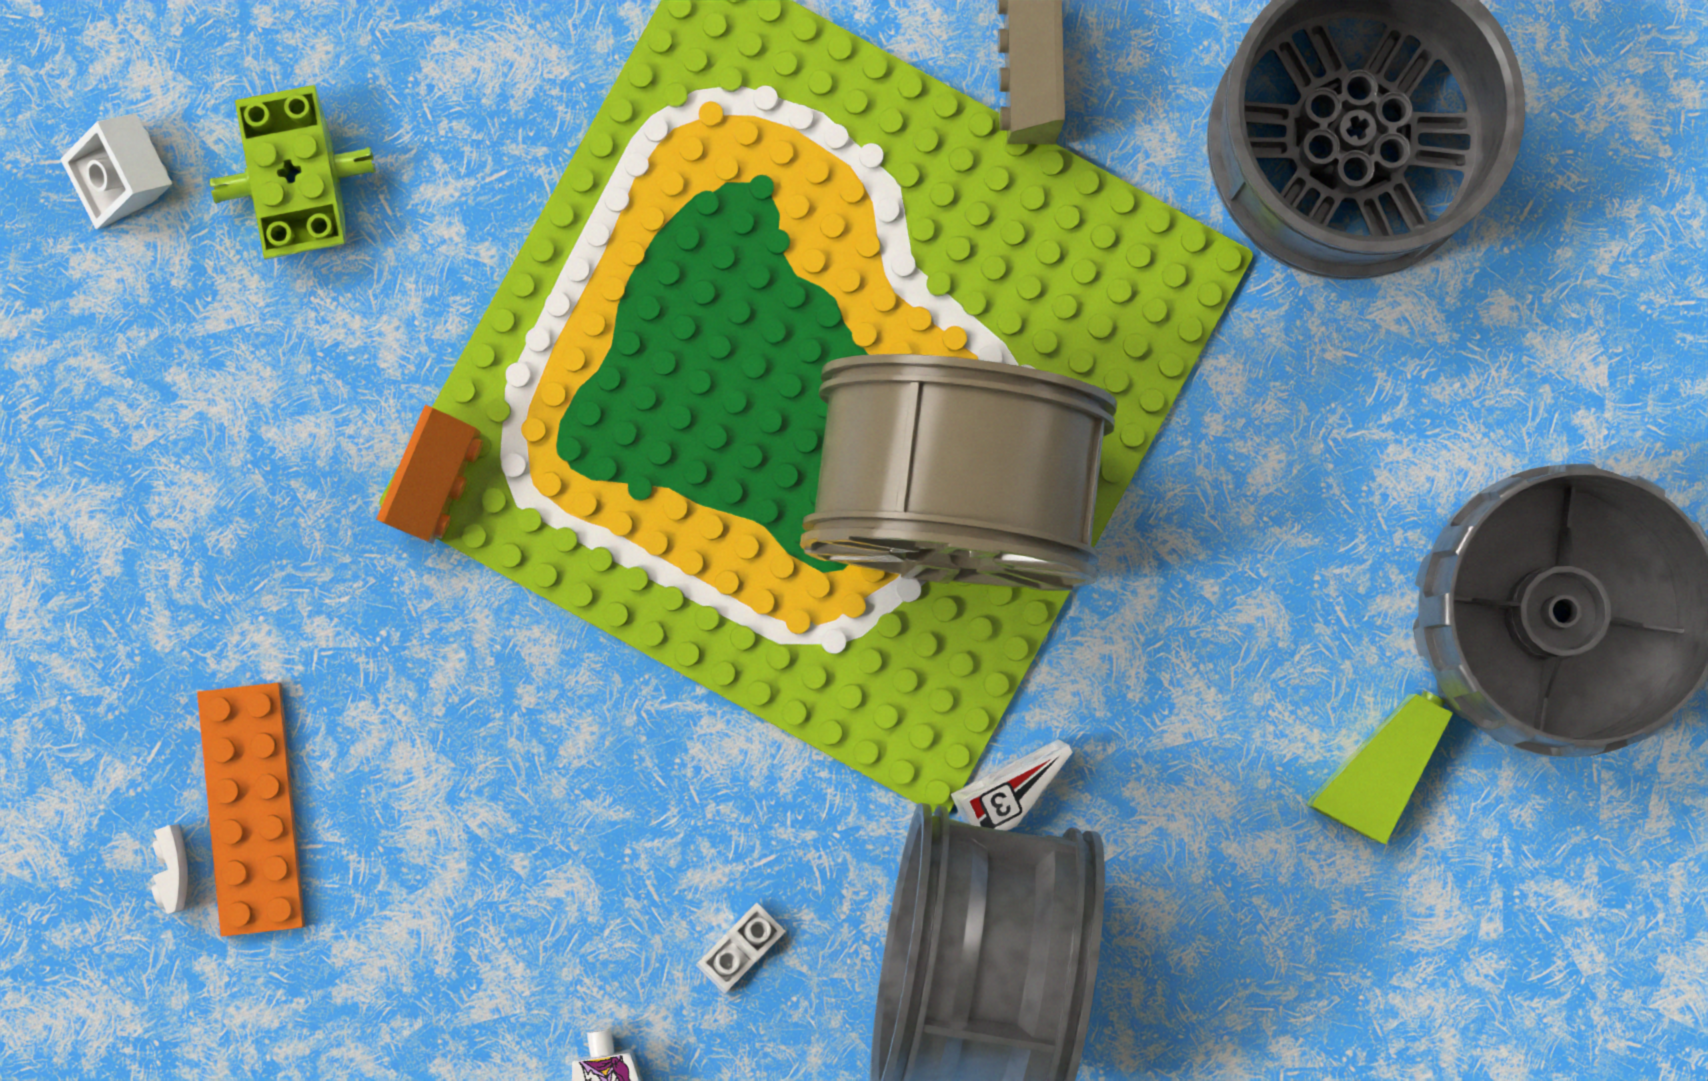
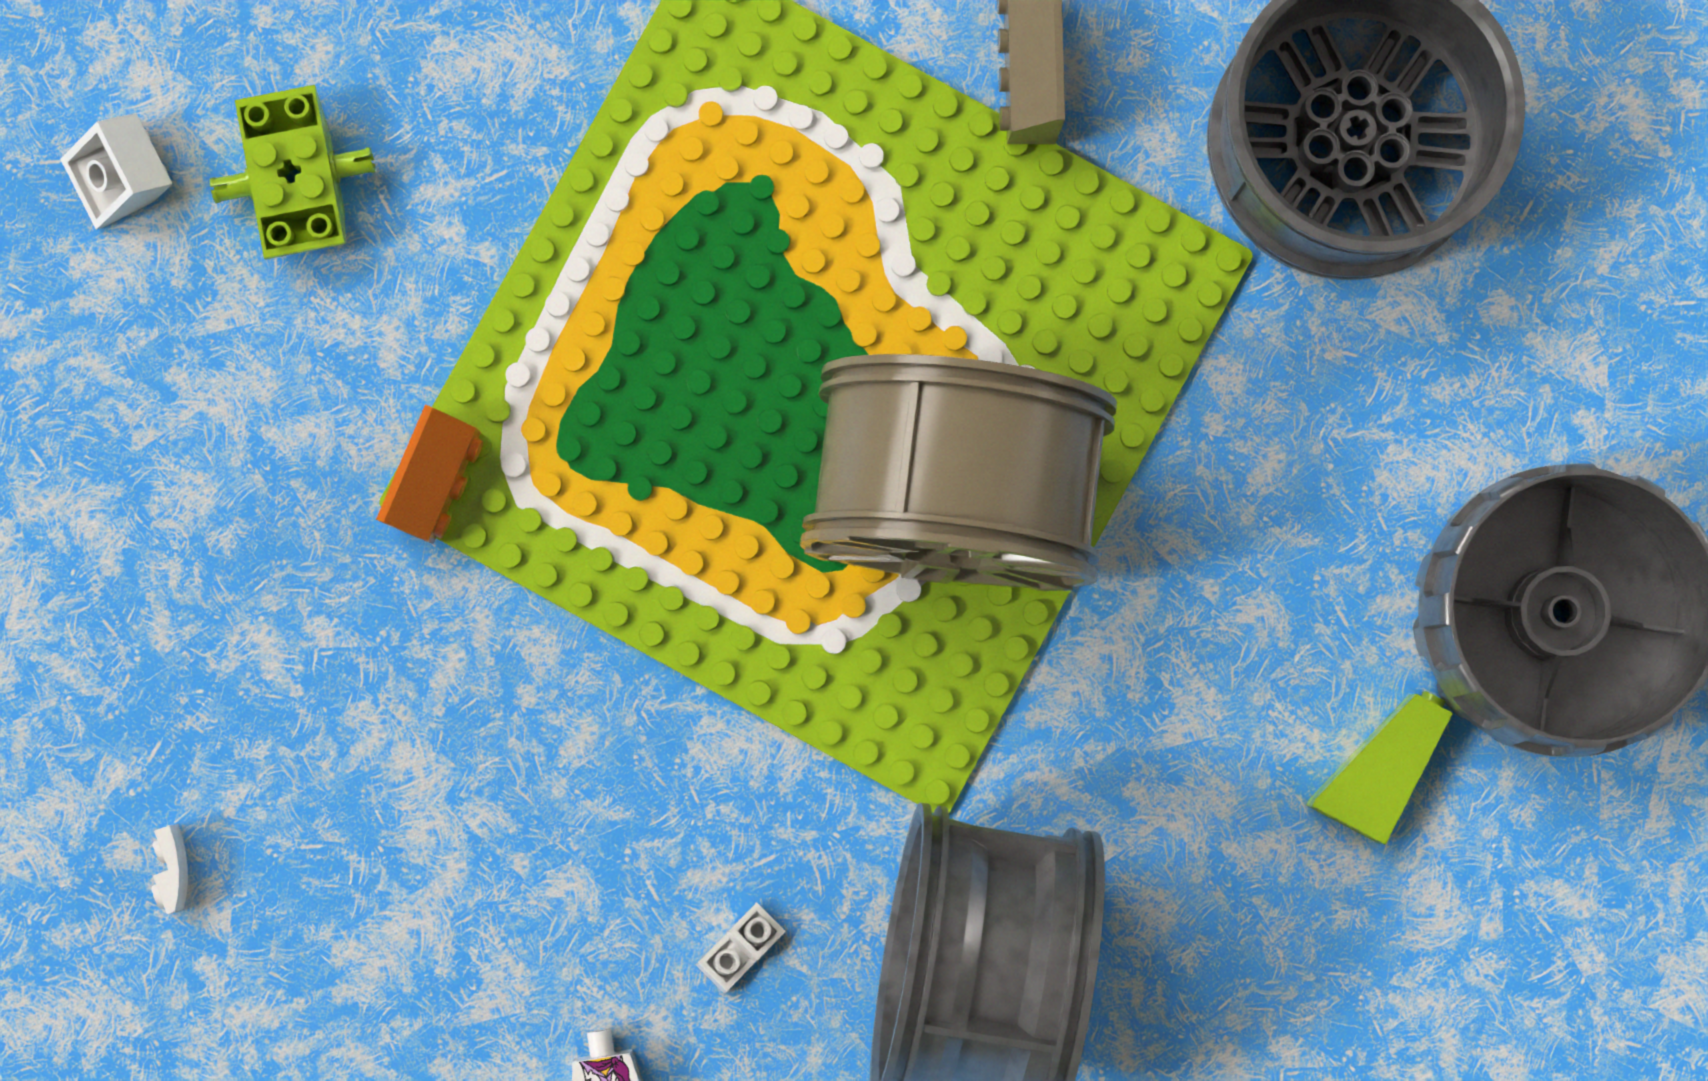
orange plate [197,682,305,937] -> none
white slope [951,739,1073,831] -> none

